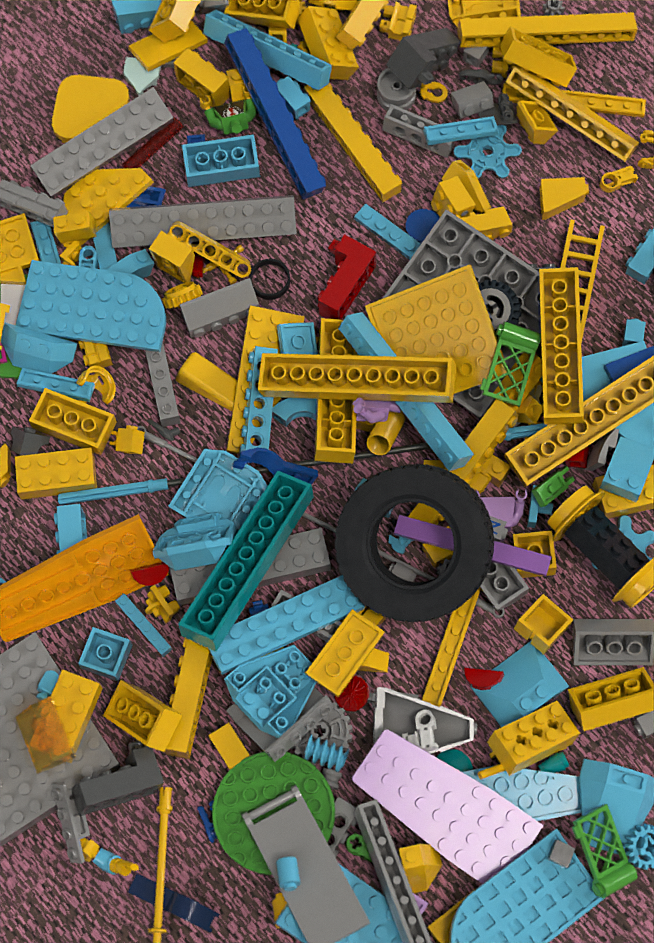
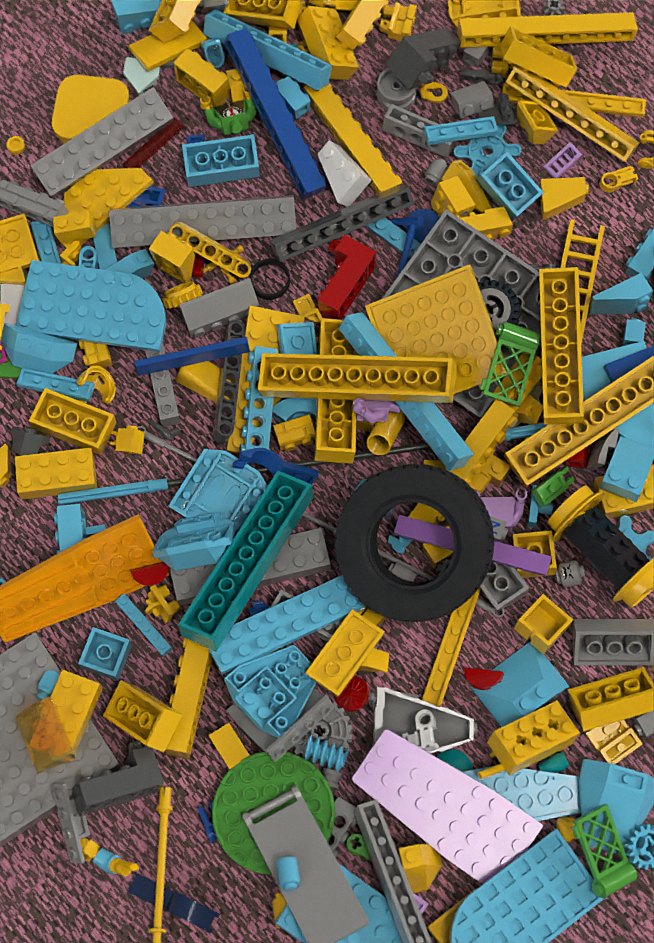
flat silver tile [548,840,575,868] -> none
none -> yellow tile [6,136,25,155]
none -> medium azure tile [85,525,106,538]
none -> blue tile [135,337,250,376]
none -> rock [201,38,224,69]
none -> dark grey beam [213,320,245,444]
none -> dark grey brick [269,183,414,262]
none -> yellow brick [273,414,315,452]
none -> yellow slope [292,294,322,324]
none -> white wedge [318,141,372,207]
none -> blue bar [391,217,425,279]
none -> light grey brick [424,158,448,187]
none -> medium azure brick [476,151,544,221]
none -> lavender slope [543,142,583,178]
none -> light grey head [556,560,586,587]
none -> yellow cone [556,816,583,842]
none -> yellow slope [584,720,642,764]
none -> medium azure slope [588,273,653,314]

